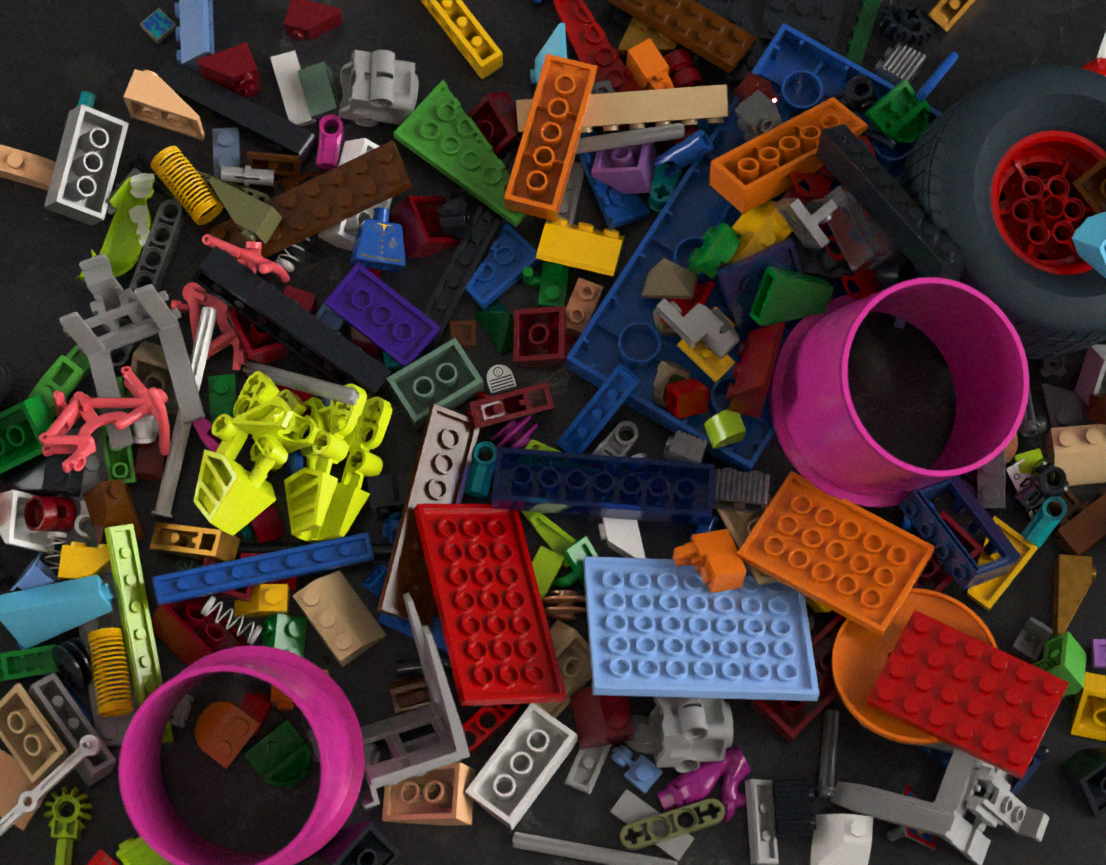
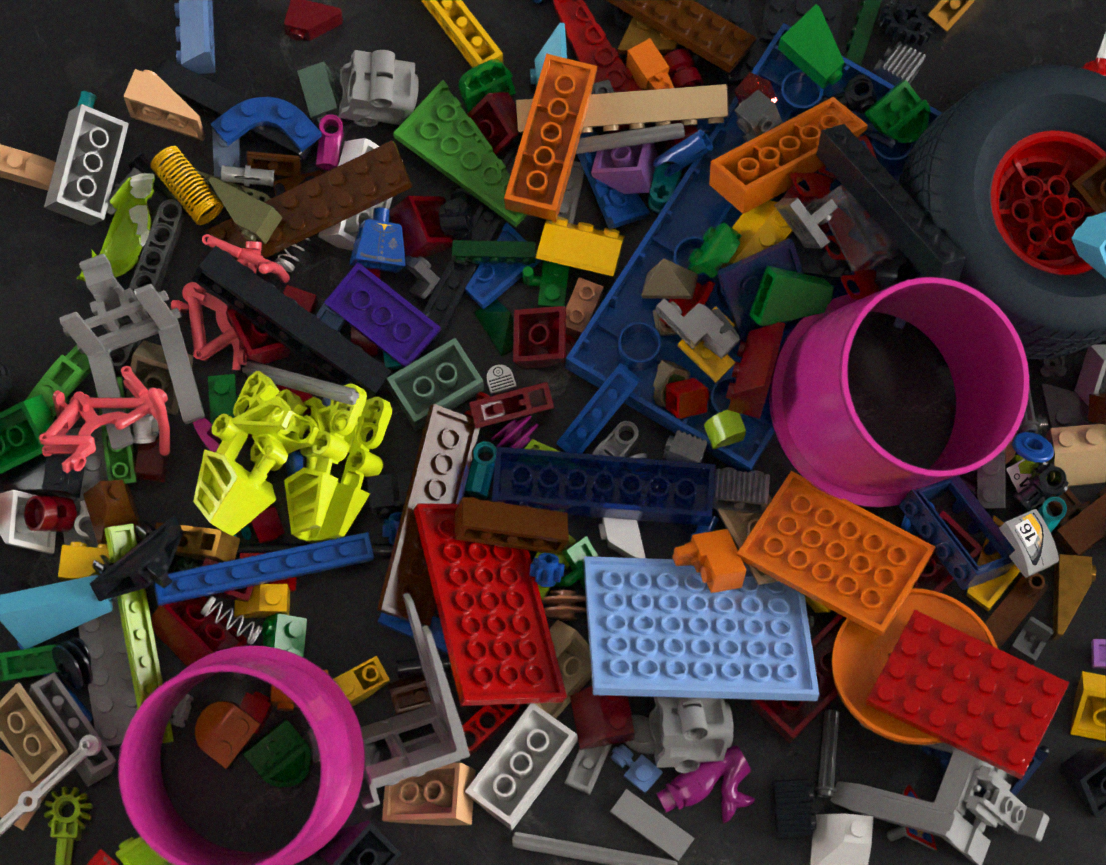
medium blue piece [11,552,57,591] -> none
white piece [44,531,68,581] -> none
yellow piece [87,627,134,717] -> none
tile [140,8,177,44] -> none
white axle [151,307,218,518] -> none
dark red slope [197,42,262,98] -> none
white tile [270,50,316,127] -> none
tan slope [293,570,387,668] -> none
blue tile [361,564,388,598] -> none
reddish brown tile [449,320,477,349] -> none
olive beam [619,798,725,851] -> none
light grey tile [745,779,779,865] -> none
blue bar [916,52,958,101] -> none
bright green brick [1031,631,1087,698] -> none
none -> black connector [89,515,184,601]
none -> blue plate [211,97,322,152]
none -> yellow slope [333,656,390,707]
none -> dark grey bracket [405,255,440,299]
none -> dark green piece [452,240,536,265]
none -> reddish brown brick [455,497,569,555]
none -> green slope [458,59,516,113]
none -> blue gear [529,553,565,587]
none -> green slope [778,4,844,90]
none -> reddish brown piece [985,573,1049,649]
none -> light grey slope [999,509,1059,578]
none -> blue piece [1012,432,1054,463]

